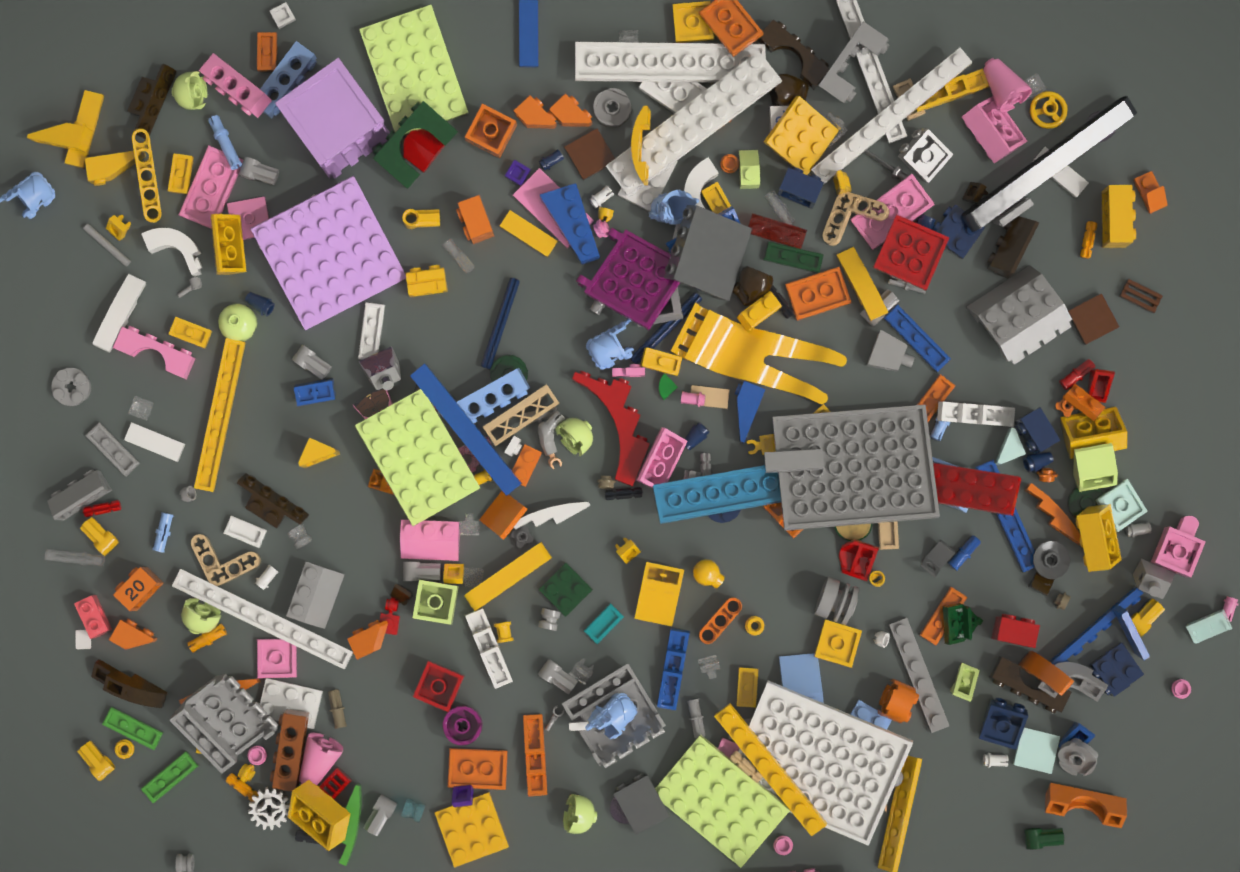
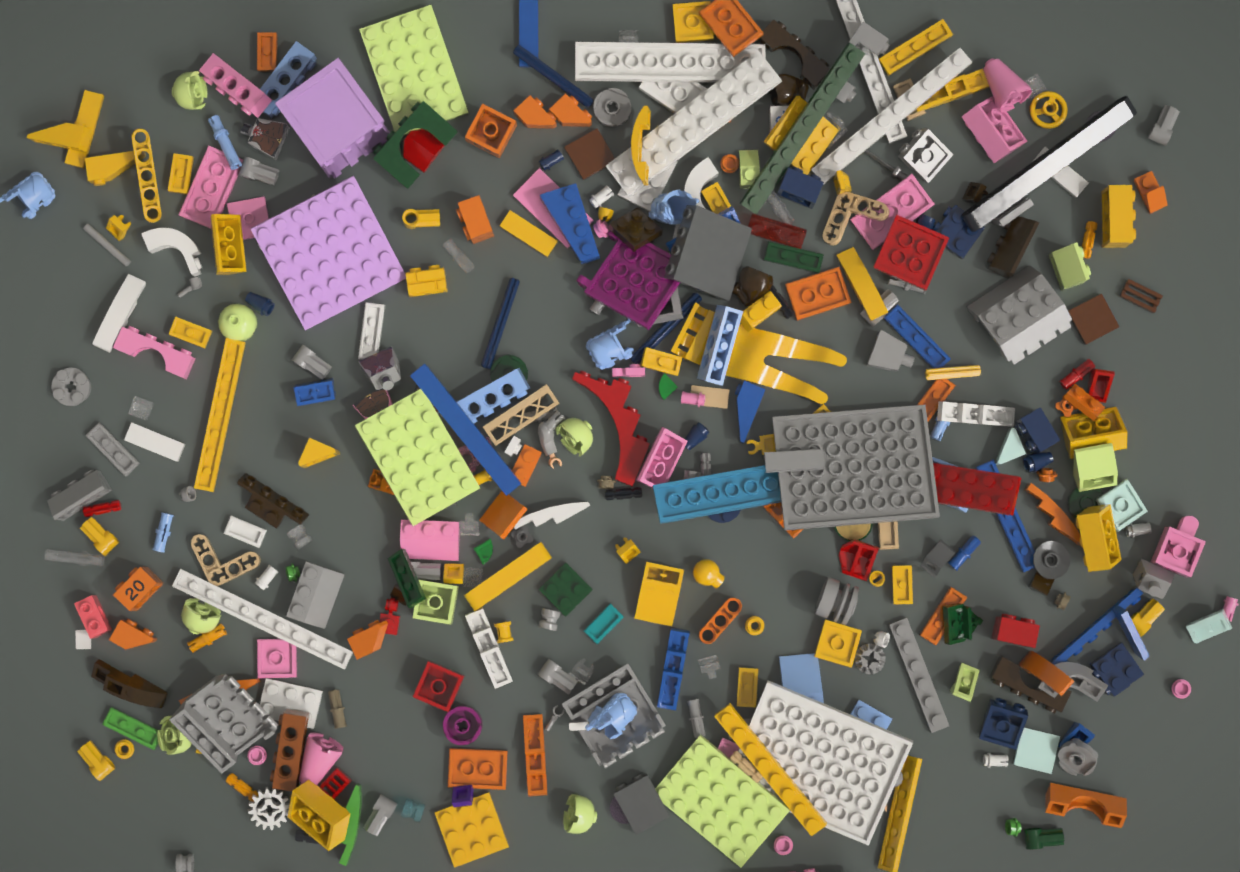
dark brown bracket [127,64,177,139] -> none
bright green tile [141,751,199,803] -> none
yellow plate [238,764,255,783] -> none
white plate [270,2,296,29] -> none
dark purple plate [505,160,531,186] -> none
orange brick [878,679,919,723] -> none
none -> yellowish green cylinder [157,716,192,755]
none -> torso [241,118,290,161]
none -> bright green plate [285,563,300,582]
none -> dark green tile [387,548,426,608]
none -> green tile [474,539,493,565]
none -> dark blue axle [513,45,594,108]
none -> dark brown plate [608,207,663,252]
none -> light blue brick [697,305,743,386]
none -> dark green plate [740,42,865,215]
none -> light grey gear [855,644,886,674]
none -> yellow plate [879,19,953,76]
none -> yellow plate [892,565,913,604]
none -> yellow axle [925,365,981,380]
none -> bright green plate [1005,818,1021,837]
none -> yellowish green slope [1049,243,1091,291]
none -> light grey piece [1148,105,1180,146]

